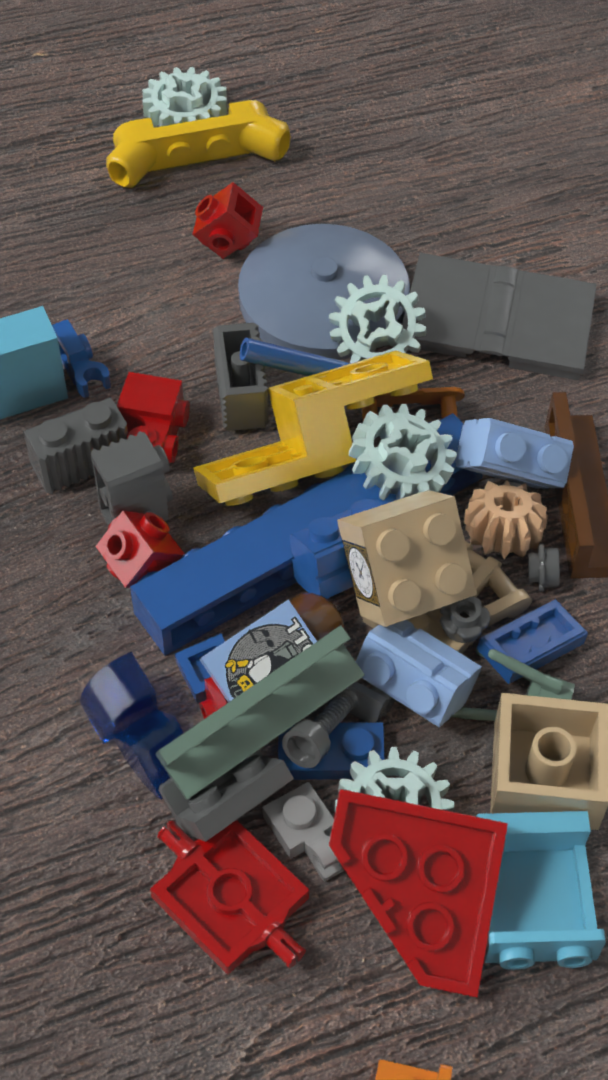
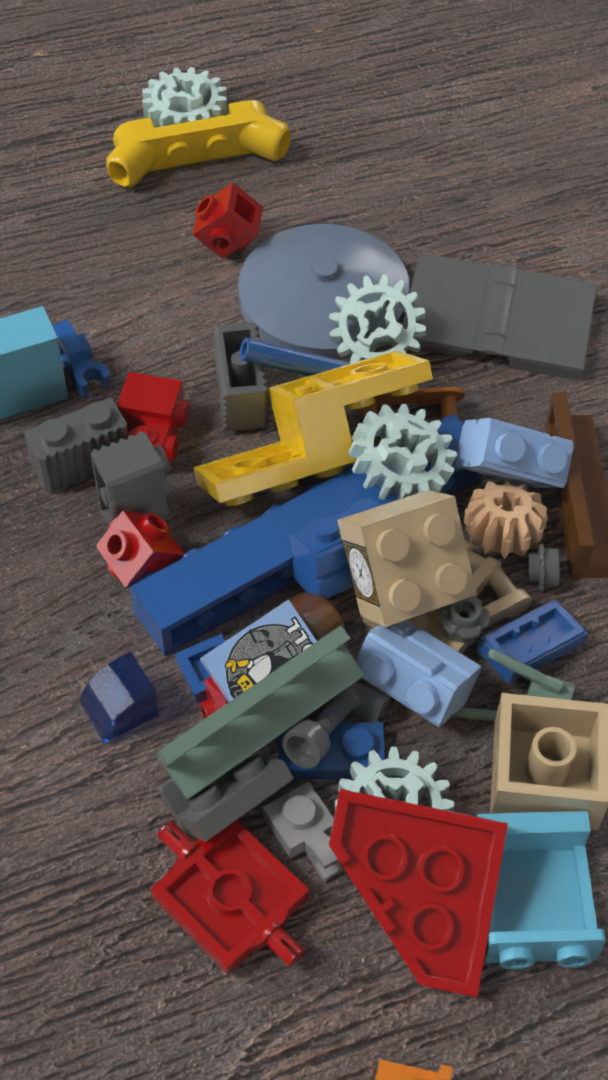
clear blue brick [113,709,184,800] -> none

